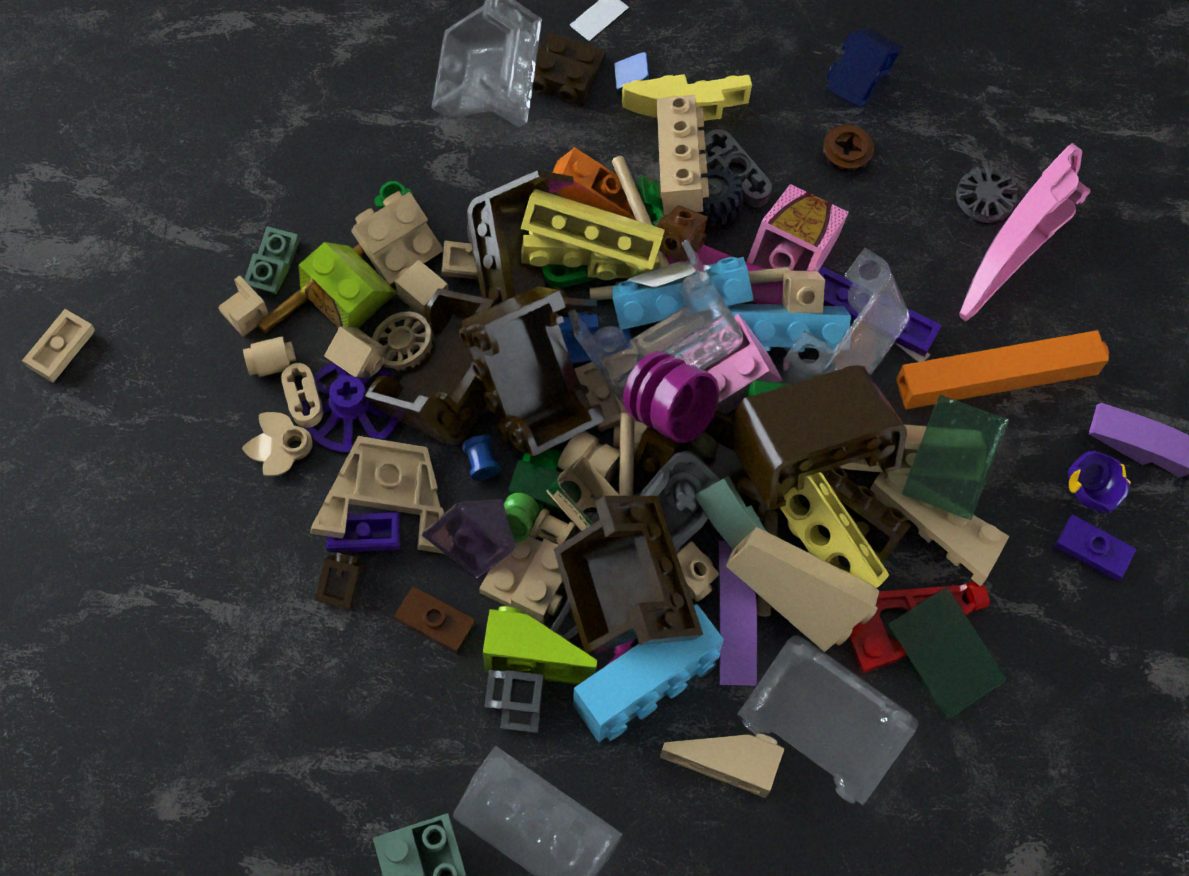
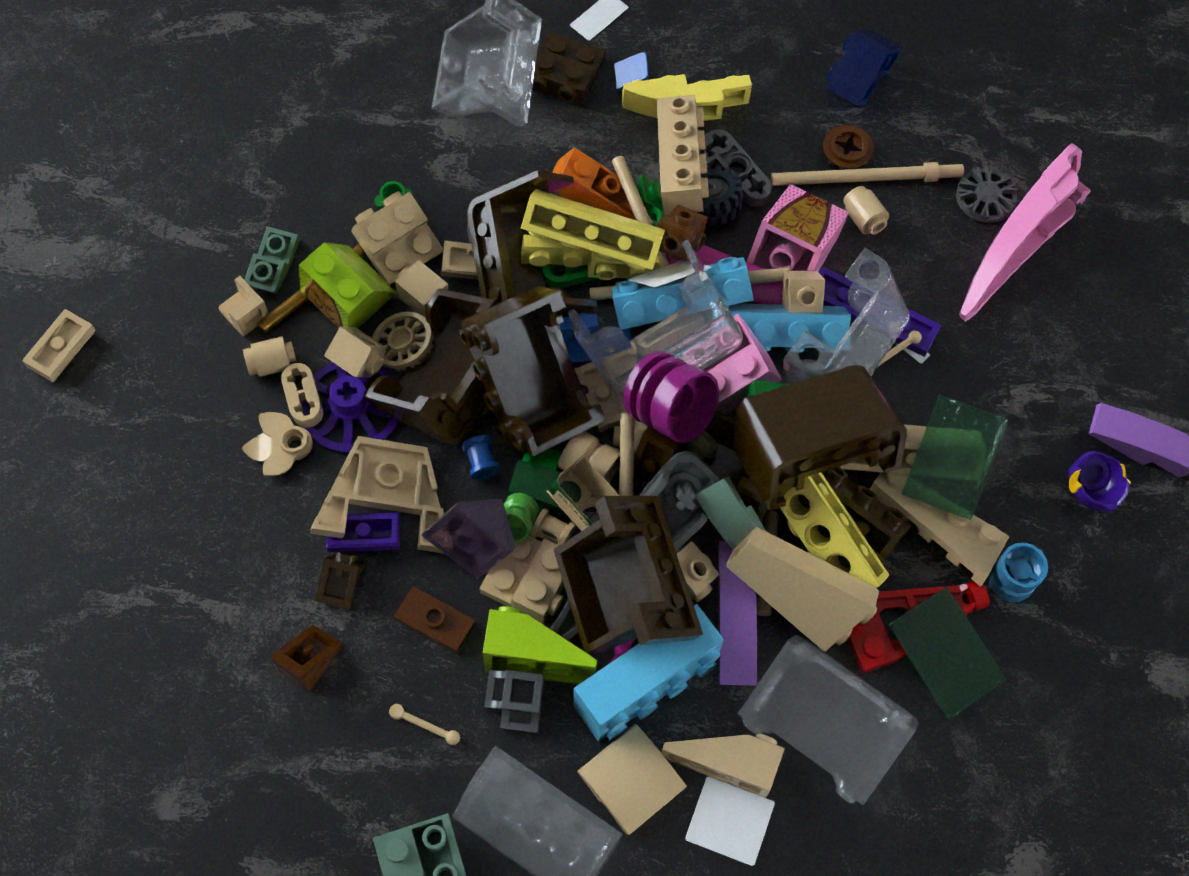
orange brick [896,330,1109,410] -> none
dark purple plate [1054,514,1136,582] -> none
none -> reddish brown slope [271,625,343,692]
none -> tan hinge [389,704,460,745]
none -> tan slope [577,724,687,835]
none -> white sticker [685,777,775,866]
none -> tan bar [771,162,964,186]
none -> tan brick [843,186,889,235]
none -> tan hinge [862,330,922,376]
none -> dark azure wheel [988,543,1048,603]

